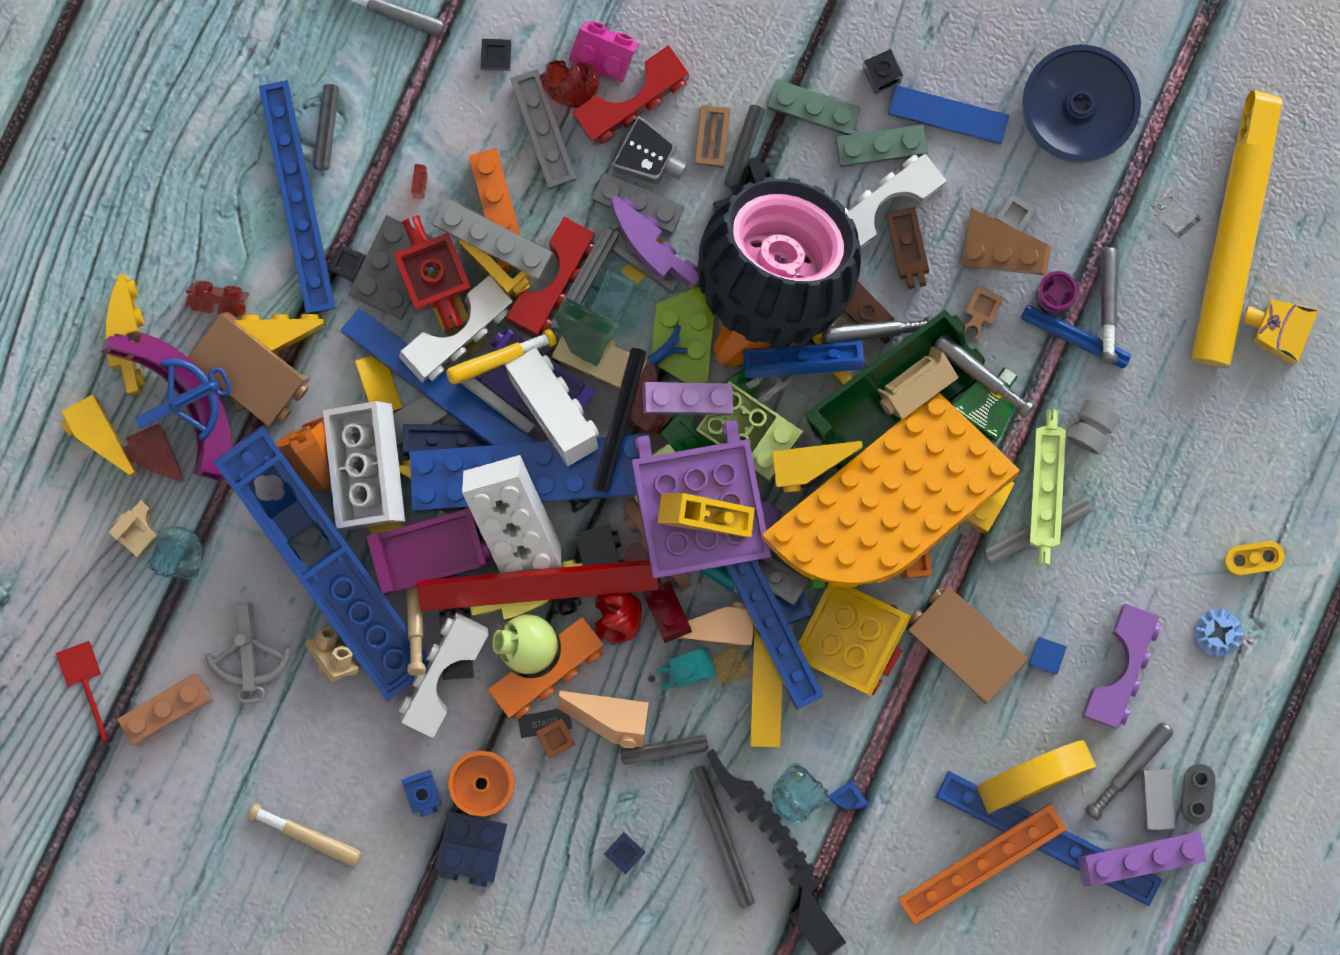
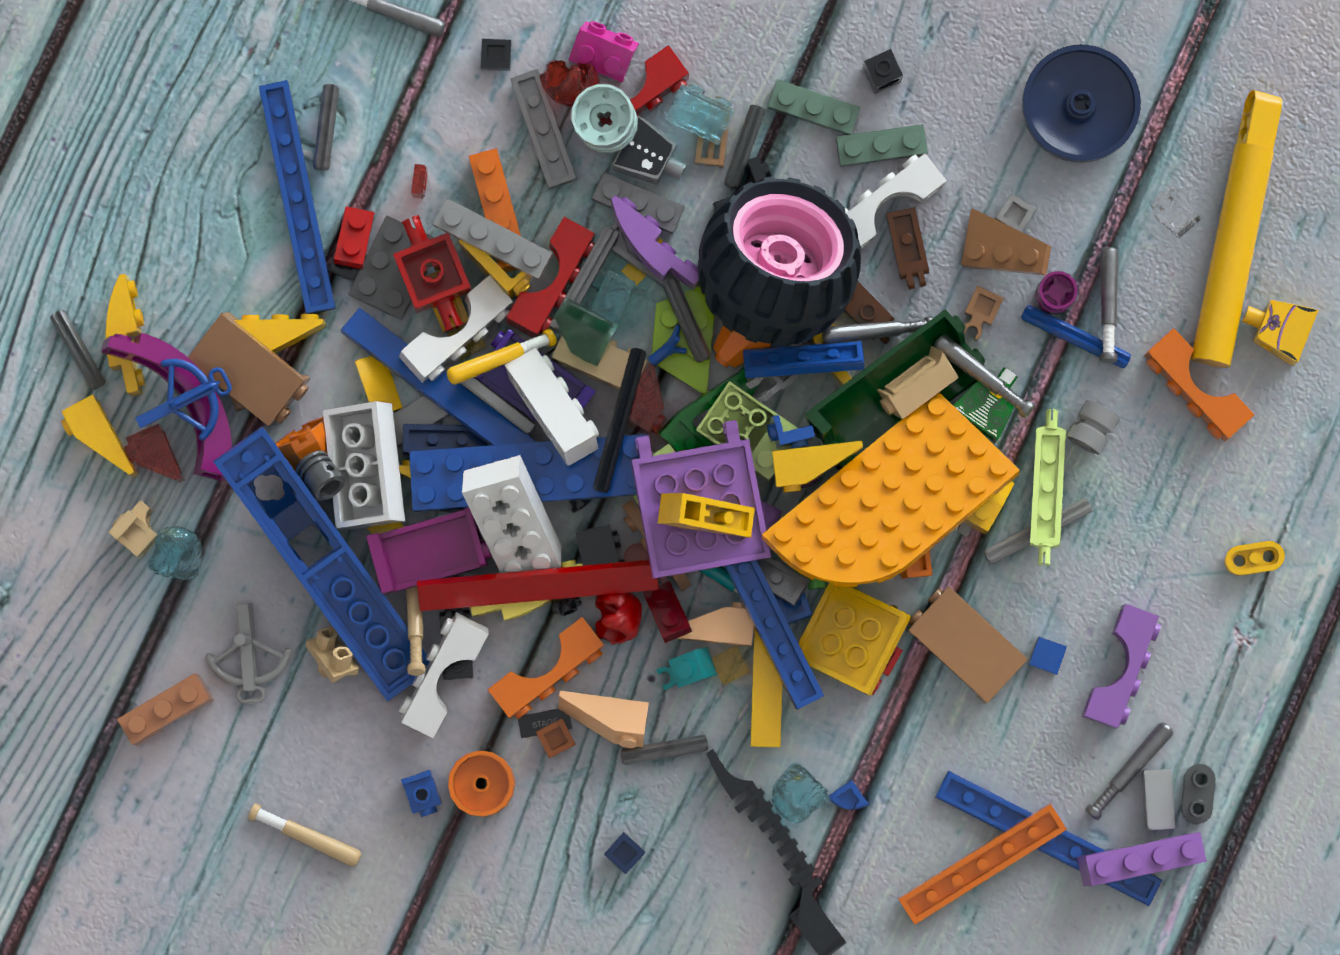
red piece [56,641,108,742] -> none
clear red hinge [186,281,250,318] -> none
dark blue plate [435,811,507,887] -> none
yellowish green brick [492,614,559,674] -> none
lavender plate [642,382,733,415] -> none
flat silver axle [690,765,755,908] -> none
blue tile [888,85,1009,145] -> none
yellow window [976,740,1097,815] -> none
light blue gear [1195,609,1243,657] -> none
none -> dark grey axle [50,310,106,390]
none -> dark grey piece [296,450,345,501]
none -> red plate [334,206,375,269]
none -> light aqua wheel [571,84,638,153]
none -> flat silver axle [663,279,711,363]
none -> clear light blue brick [666,84,735,145]
none -> blue bracket [767,415,815,449]
none -> orange arch [1144,328,1255,442]

